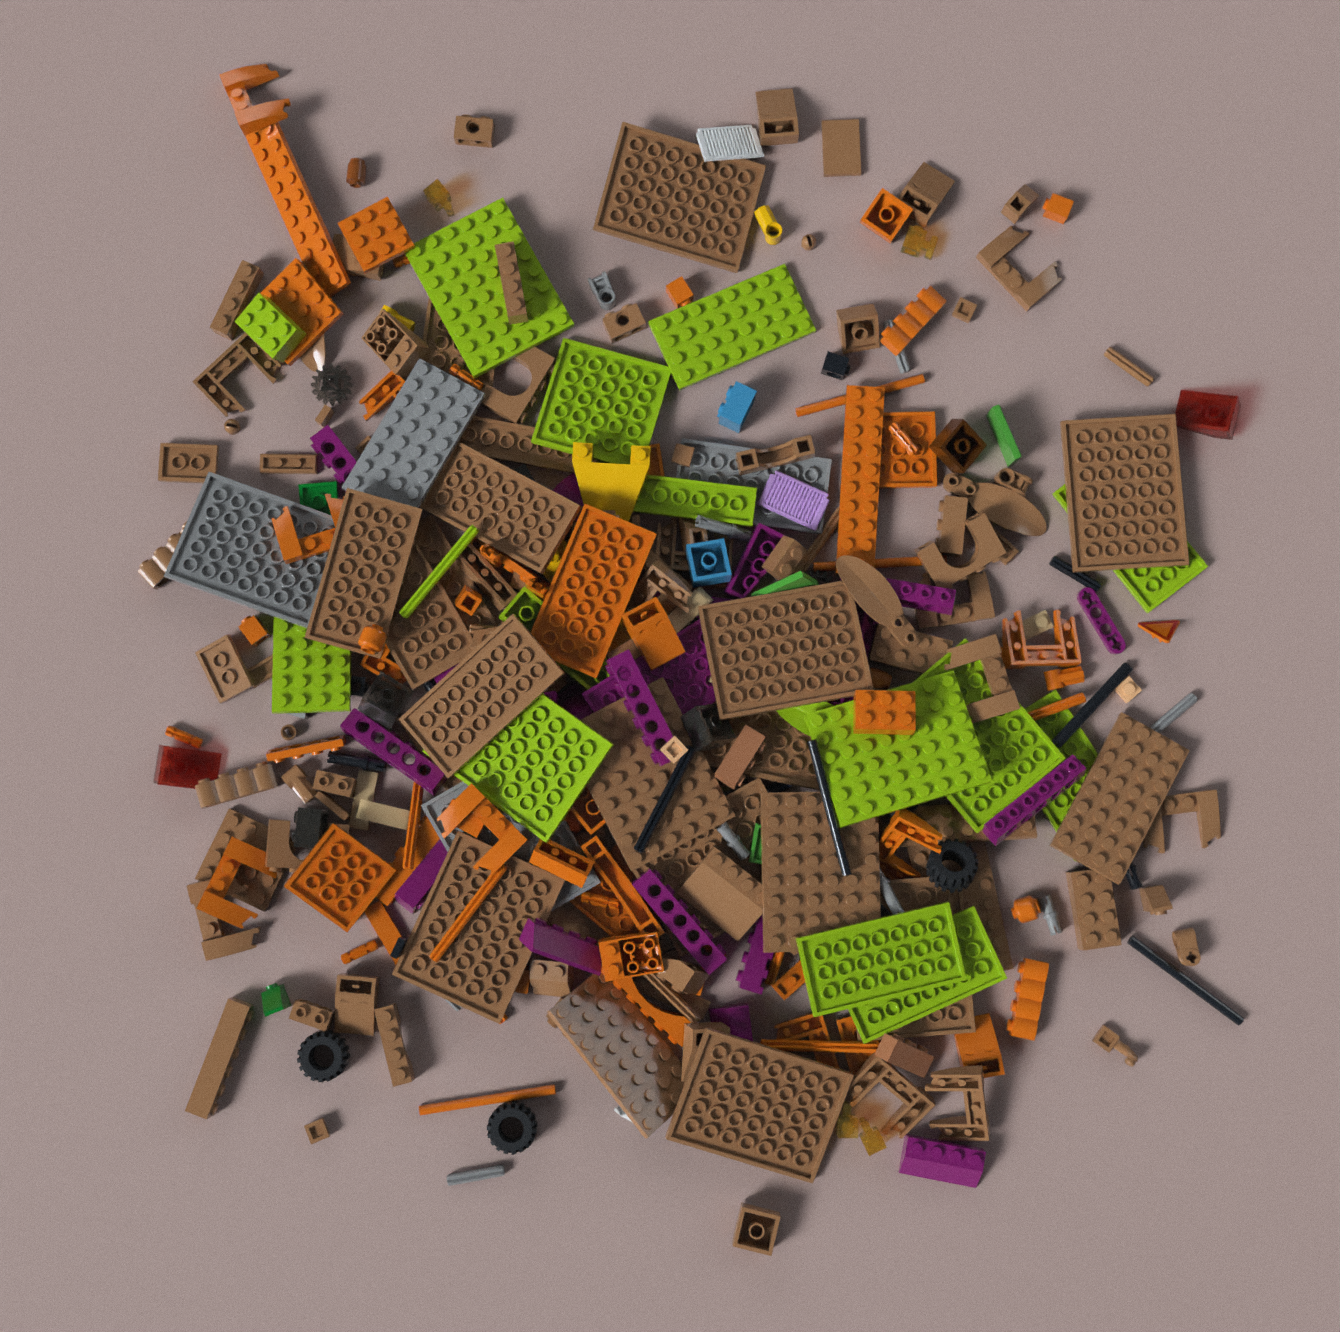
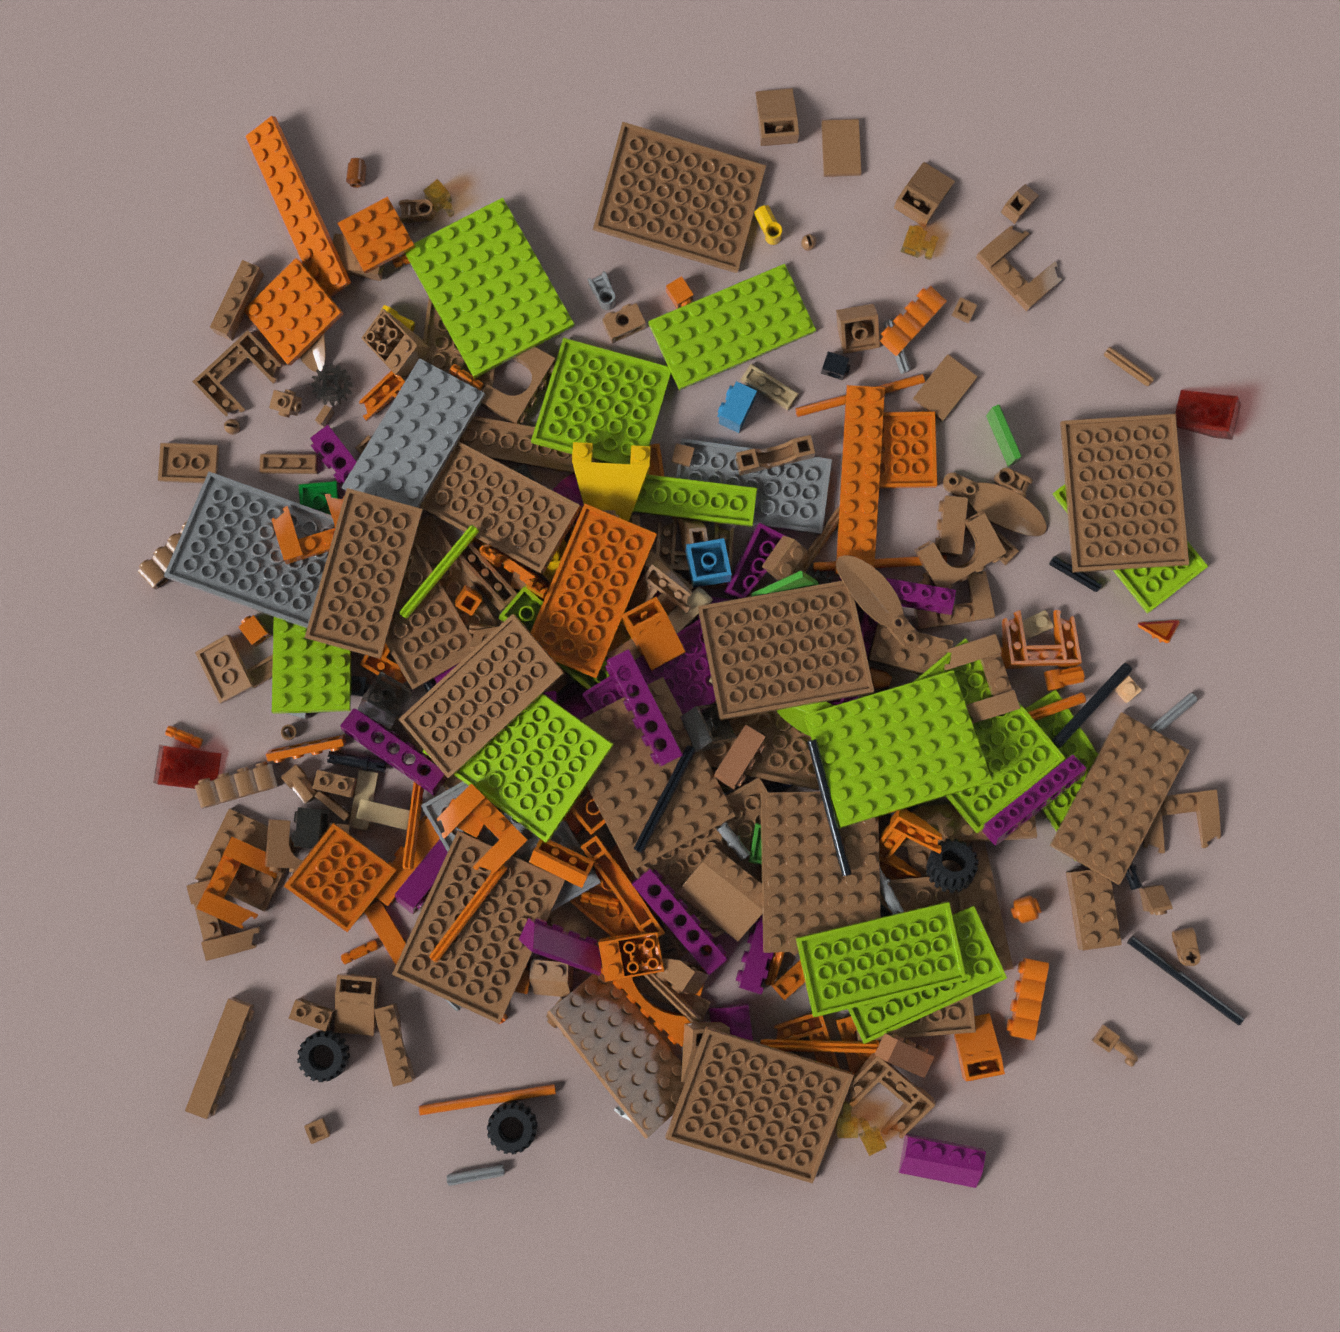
orange wedge [219,64,291,136] -> none
lime brick [235,292,307,363] -> none
green slope [261,983,292,1017] -> none
orange head [358,624,387,655] -> none
black tile [390,936,408,959] -> none
medium nougat brick [454,114,495,148] -> none
medium nougat brick [495,241,528,325] -> none
light nougat plate [660,736,688,764] -> none
light grey pin [695,515,751,542] -> none
white window [696,125,764,162] -> none
medium nougat brick [732,1202,781,1256] -> none
lavender window [757,470,830,531] -> none
orange brick [853,690,916,735] -> none
orange slope [860,188,913,244] -> none
orange axle [888,422,919,456] -> none
medium nougat wedge [925,1065,990,1141] -> none
reddish brown brick [929,419,987,473] -> none
light grey pin [1038,895,1063,936] -> none
orange brick [1042,193,1074,224] -> none
magenta beam [1077,587,1126,655] -> none
none -> medium nougat brick [269,389,302,418]
none -> medium nougat piece [398,199,436,223]
none -> tan tile [741,364,798,411]
none -> medium nougat tile [913,354,977,422]

